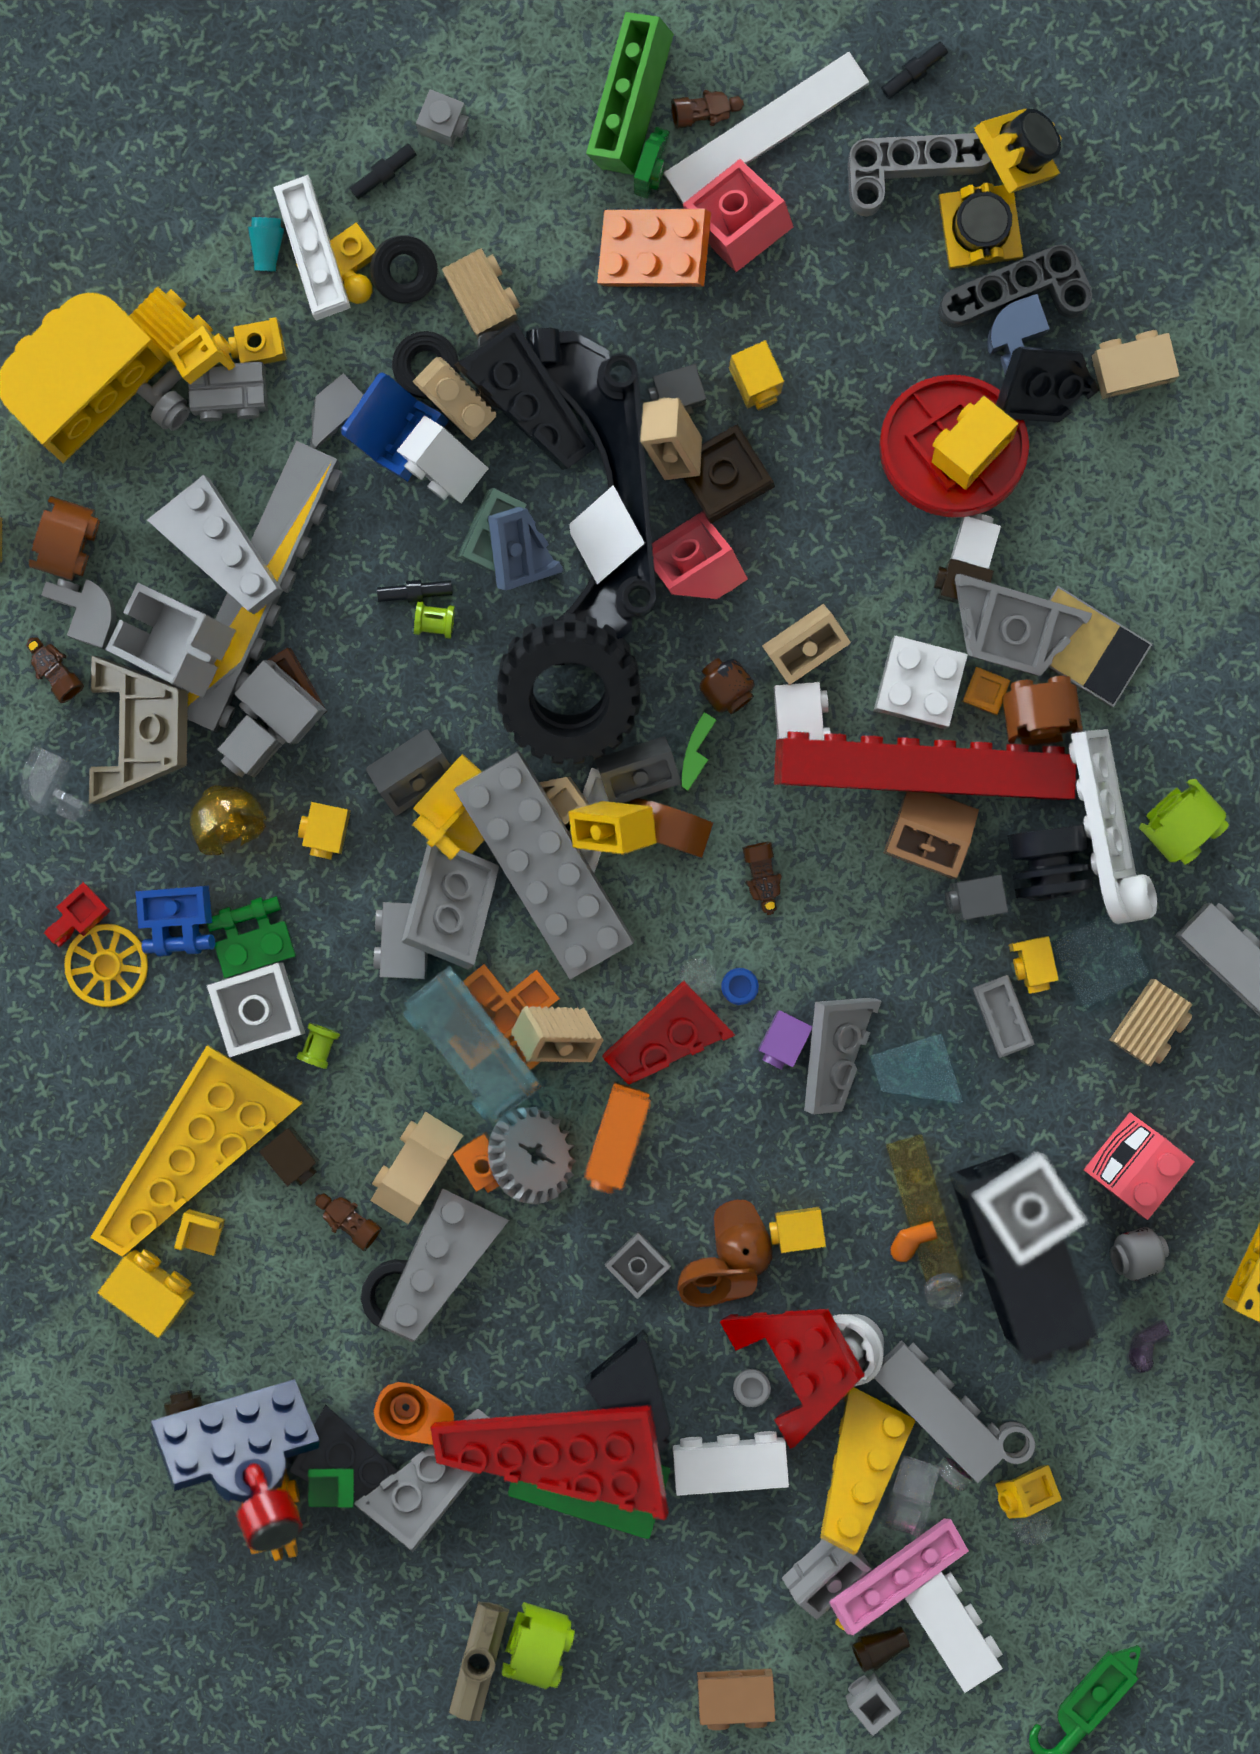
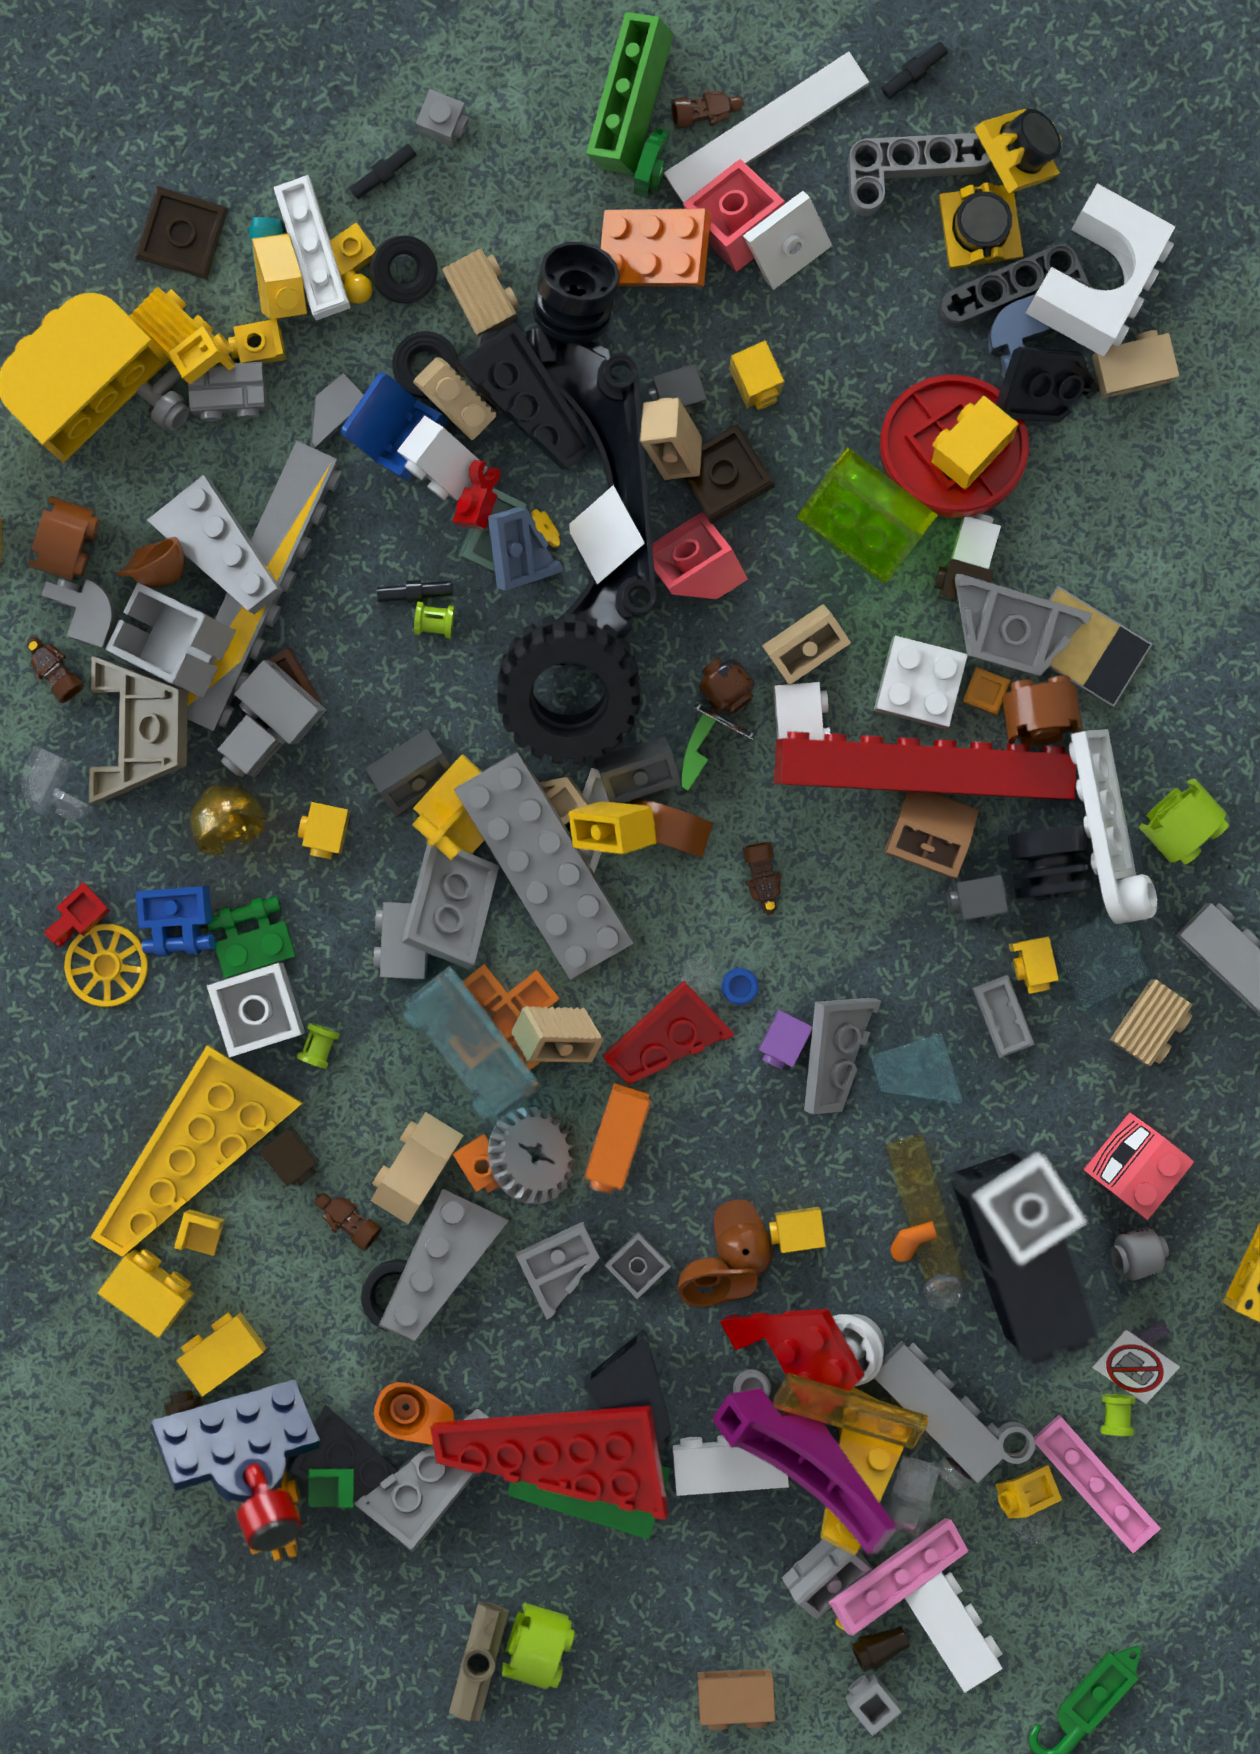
none -> dark orange cap [115,537,185,588]
none -> dark brown tile [135,186,229,280]
none -> yellow brick [176,1312,267,1397]
none -> yellow slope [251,233,307,320]
none -> red plate [452,460,500,530]
none -> light grey wing [516,1222,600,1320]
none -> yellow plant [531,509,560,548]
none -> black wheel [533,242,619,343]
none -> black sticker [694,703,756,739]
none -> magenta arch [712,1388,897,1555]
none -> white plate [743,191,832,290]
none -> clear yellow tile [774,1373,928,1449]
none -> clear neon green brick [796,447,938,585]
none -> white arch [1026,183,1175,357]
none -> bright pink plate [1034,1415,1161,1553]
none -> sticker [1092,1330,1180,1404]
none -> lime bush [1100,1394,1136,1436]

